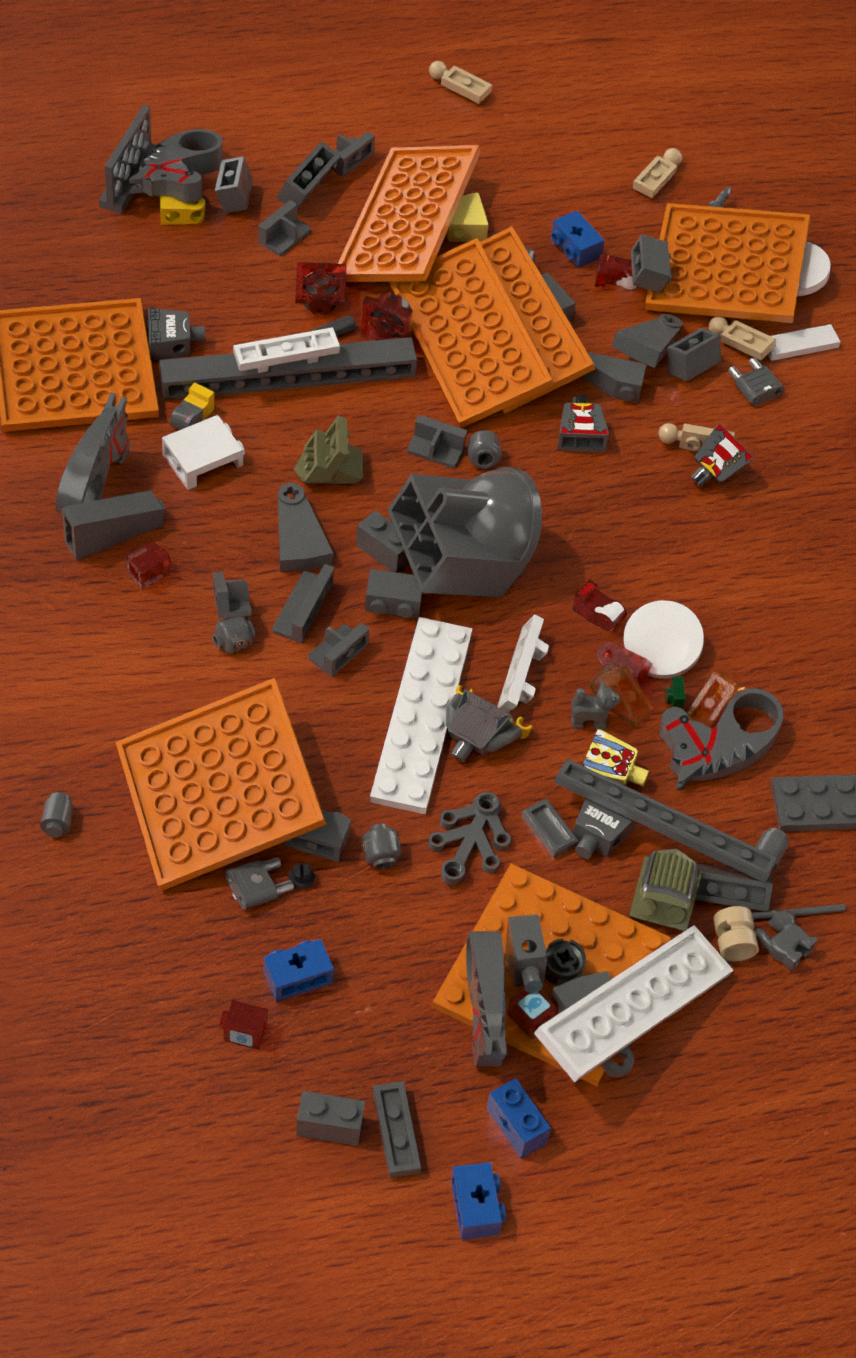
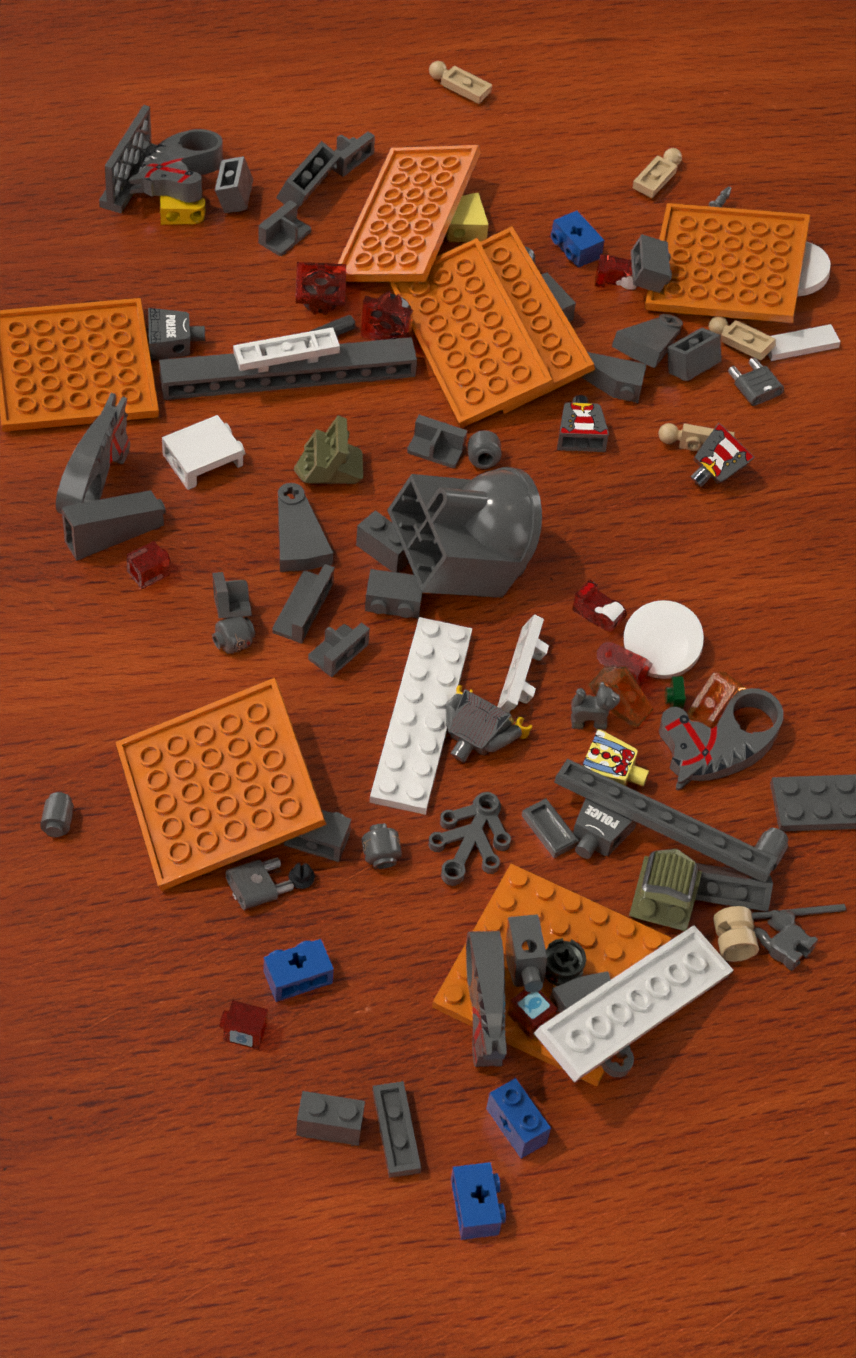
leg [170,382,214,430] -> none

